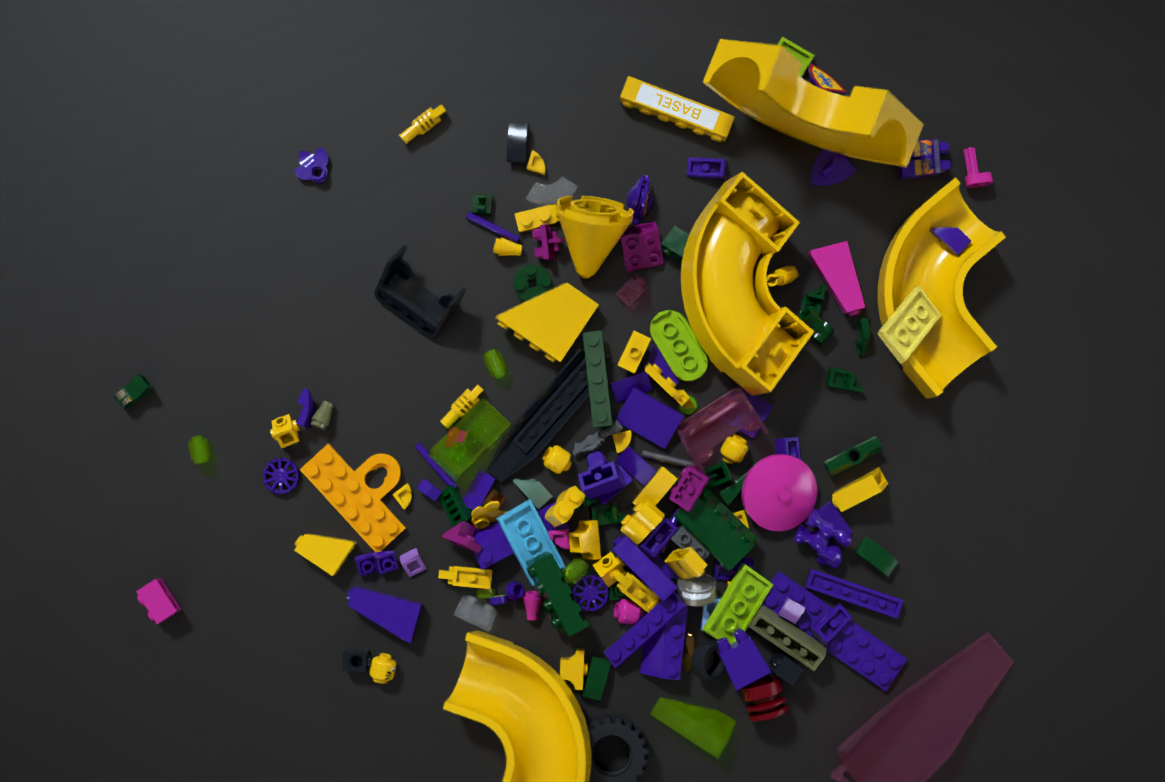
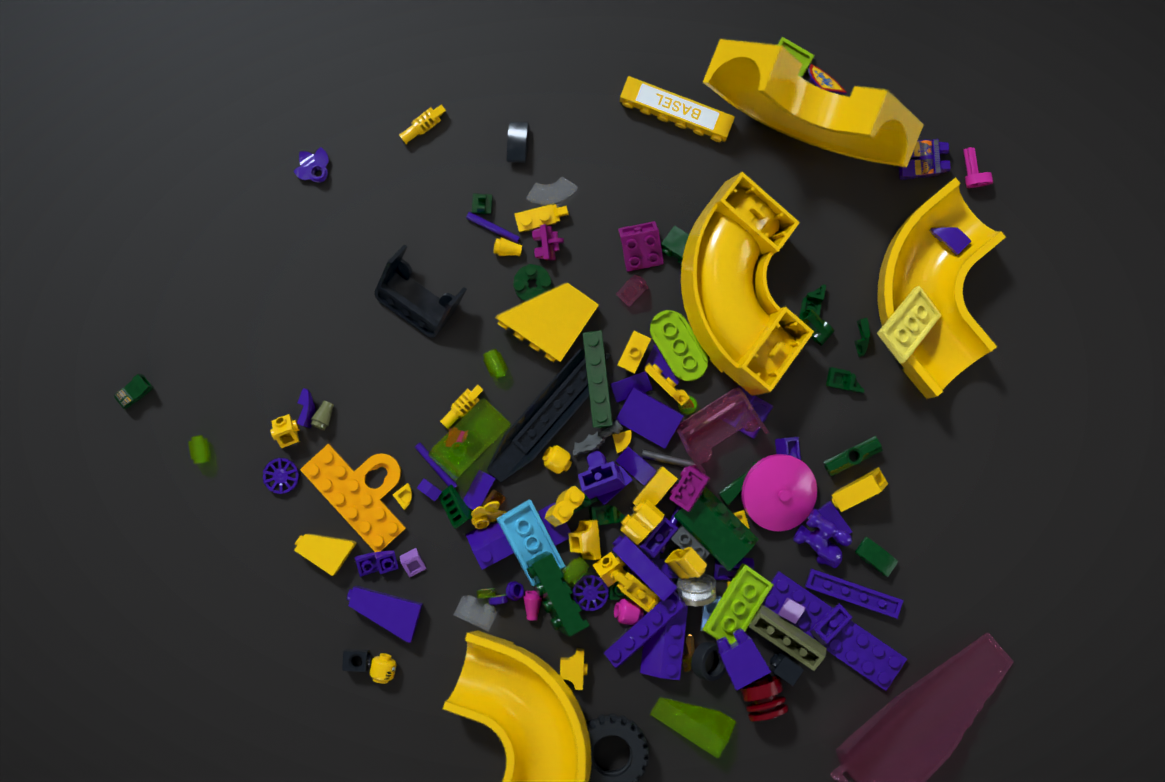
dark pink brick [136,577,182,624] -> none
yellow hinge [438,566,493,589] -> none
magenta slope [442,521,482,553] -> none
sand green slope [513,479,553,509] -> none
yellow tile [526,150,545,175] -> none
dark pink tile [548,529,570,549] -> none
yellow cone [556,195,634,278] -> none
dark green slope [581,656,611,702] -> none
dark purple hat [627,175,655,224] -> none
dark purple slope [686,157,728,180] -> none
dark green slope [700,461,733,488] -> none
yellow head [720,434,749,464] -> none
yellow hinge [766,266,799,287] -> none
dark pink slope [807,241,865,316] -> none
dark purple shield [811,149,857,186] -> none

